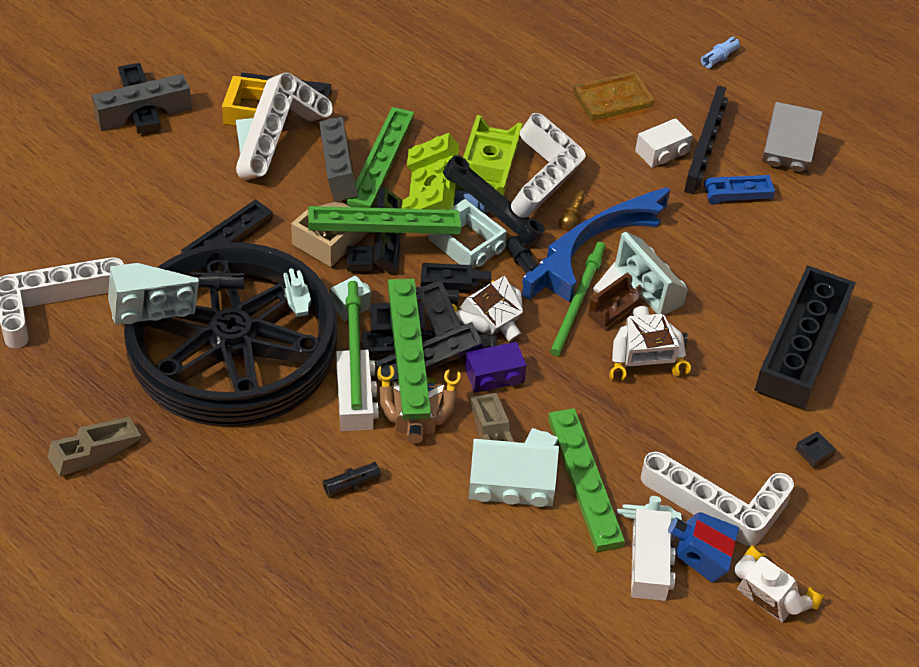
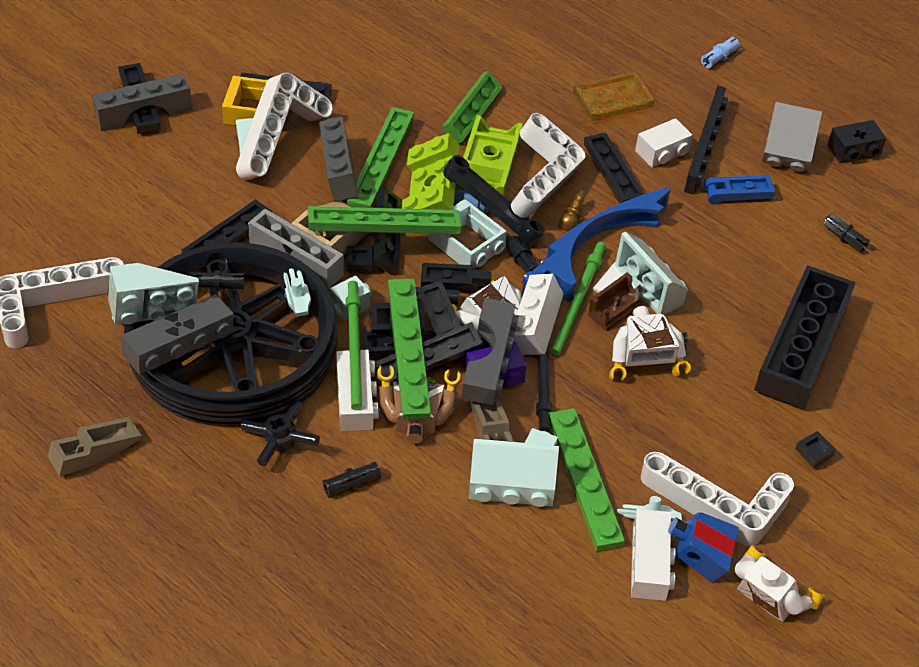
none -> dark grey brick [121,294,234,375]
none -> black bar [241,401,320,466]
none -> light grey brick [248,209,344,290]
none -> bright green plate [442,70,502,144]
none -> dark grey arch [461,298,519,405]
none -> white brick [510,274,564,355]
none -> black bar [536,346,552,433]
none -> black plate [583,132,644,203]
none -> black axle [824,213,870,253]
none -> black brick [827,120,886,163]

